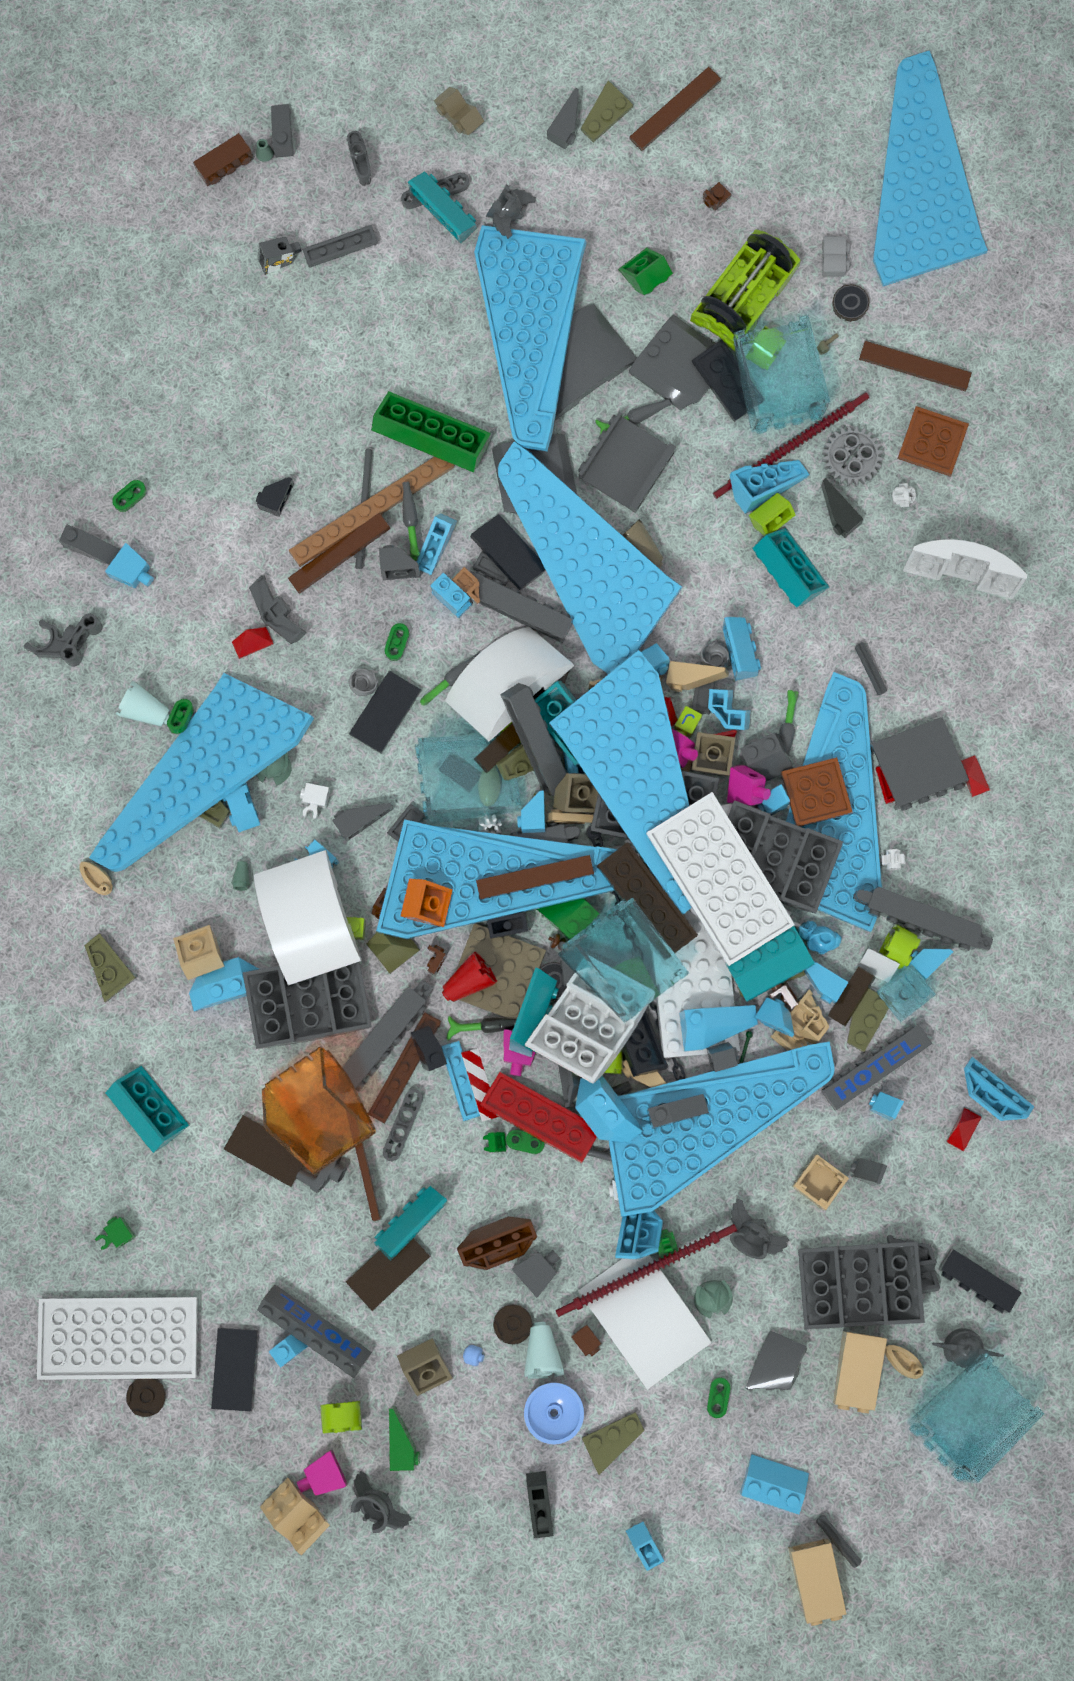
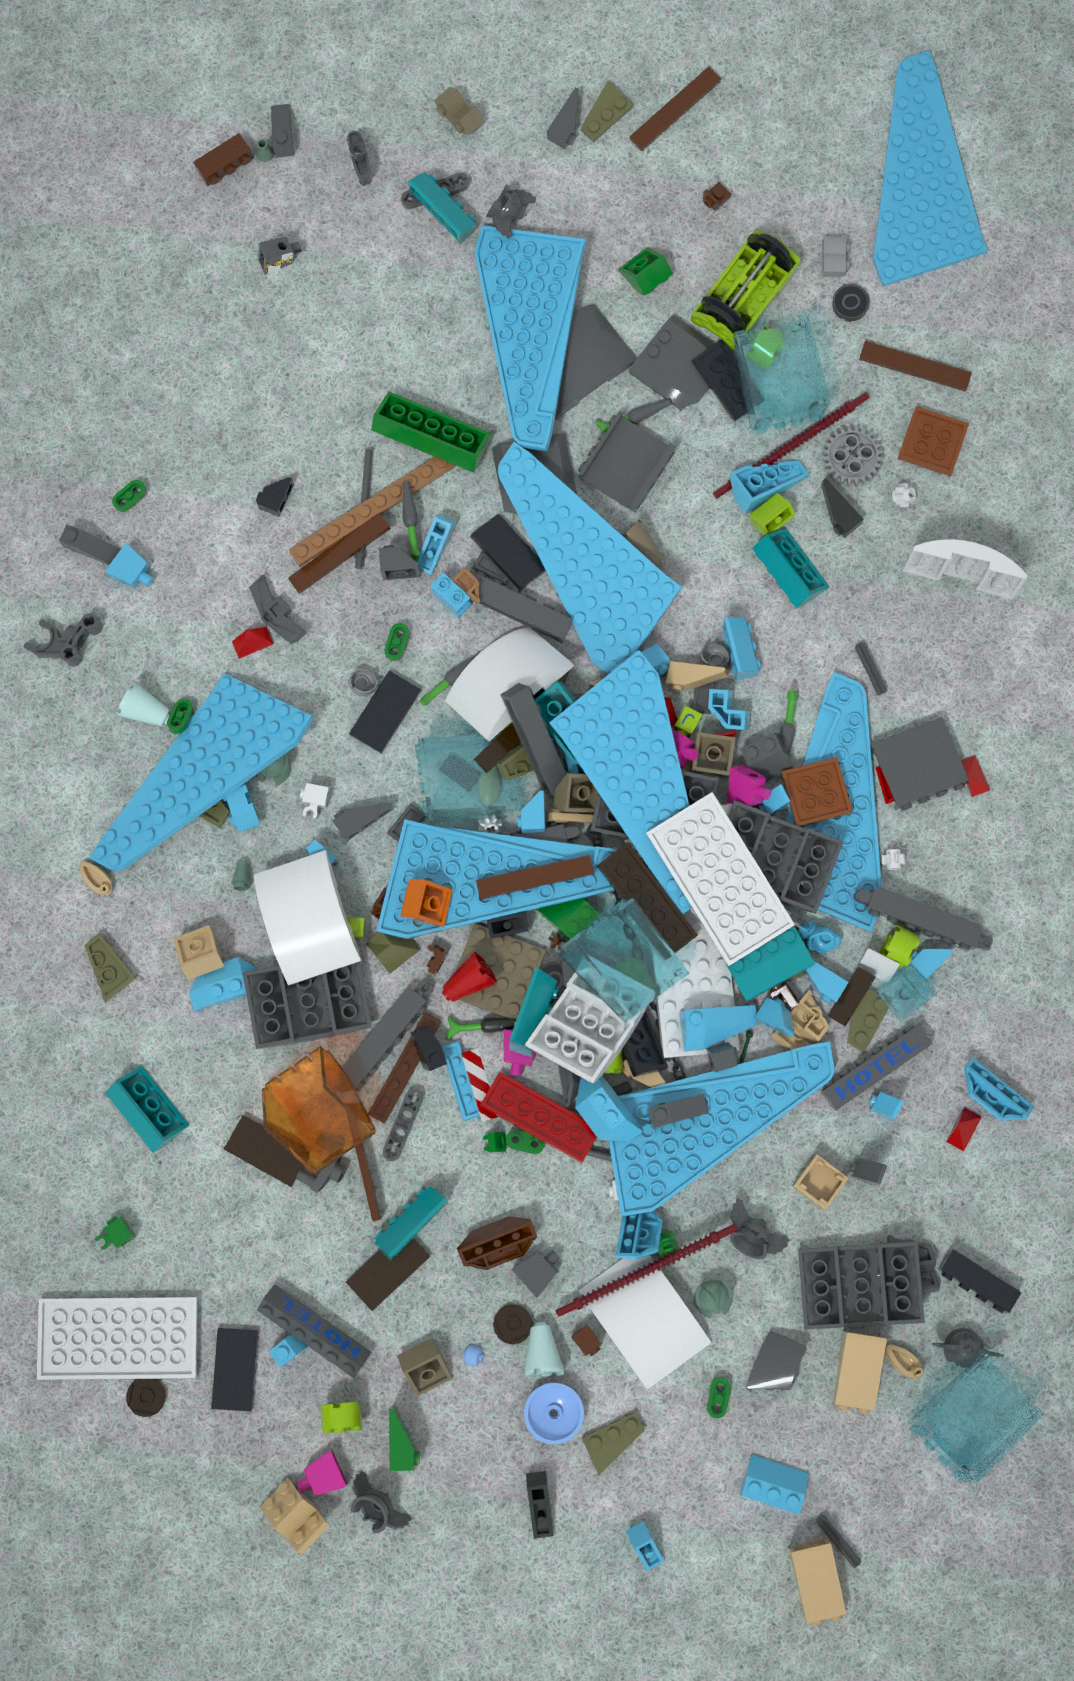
dark grey plate [302,225,378,268] -> none
dark tan hand [817,333,839,355] -> none

